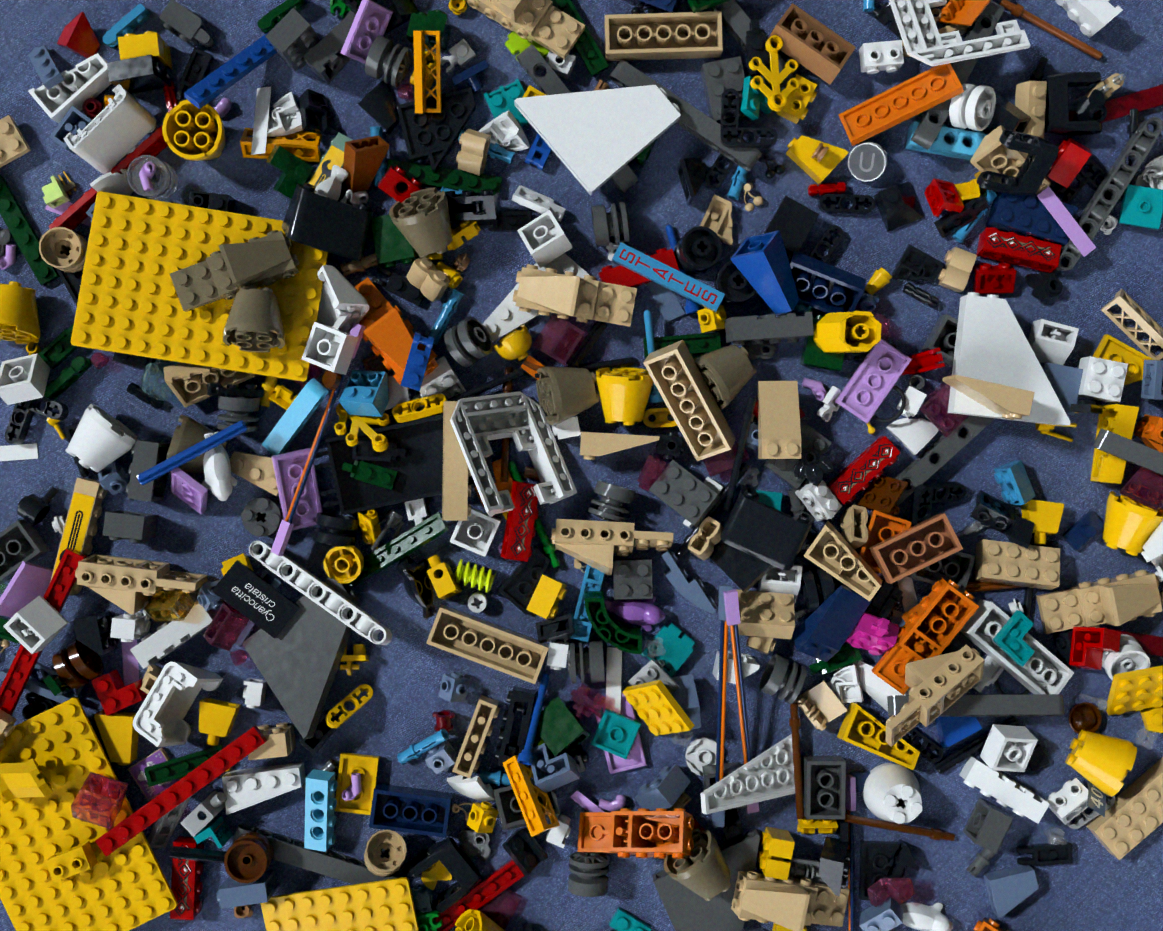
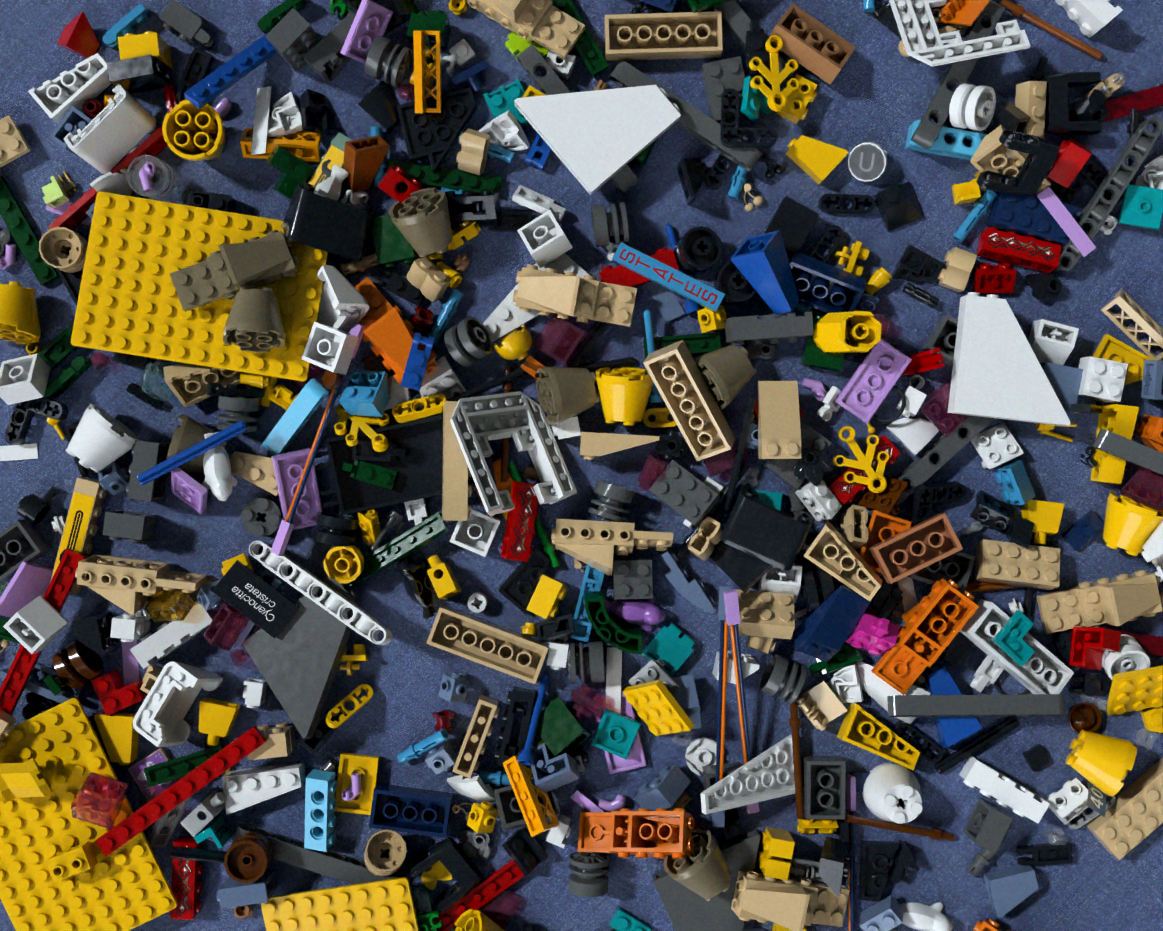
sand blue plate [28,44,64,90] -> none
neon yellow piece [454,559,497,593] -> none
clear plate [645,637,666,658] -> none
tan wing [700,194,733,246] -> none
red axle [808,182,846,196] -> none
medium nougat bush [811,143,829,162] -> none
orange plate [838,63,964,146] -> none
white brick [859,40,904,74] -> none
clear pink slope [867,878,915,907] -> none
tan wedge [886,644,985,747] -> none
red bracket [924,178,965,217] -> none
black hinge [934,195,989,238] -> none
tan slope [942,375,1035,420] -> none
white brick [980,724,1038,772] -> none
none -> yellow cone [240,372,269,389]
none -> dark red brick [409,306,433,332]
none -> yellow plate [521,622,537,636]
none -> yellow plant [833,426,889,493]
none -> yellow hips [835,241,870,276]
none -> white hinge [971,422,1024,470]
none -> black hinge [1068,674,1112,695]
none -> black piece [1080,446,1098,468]

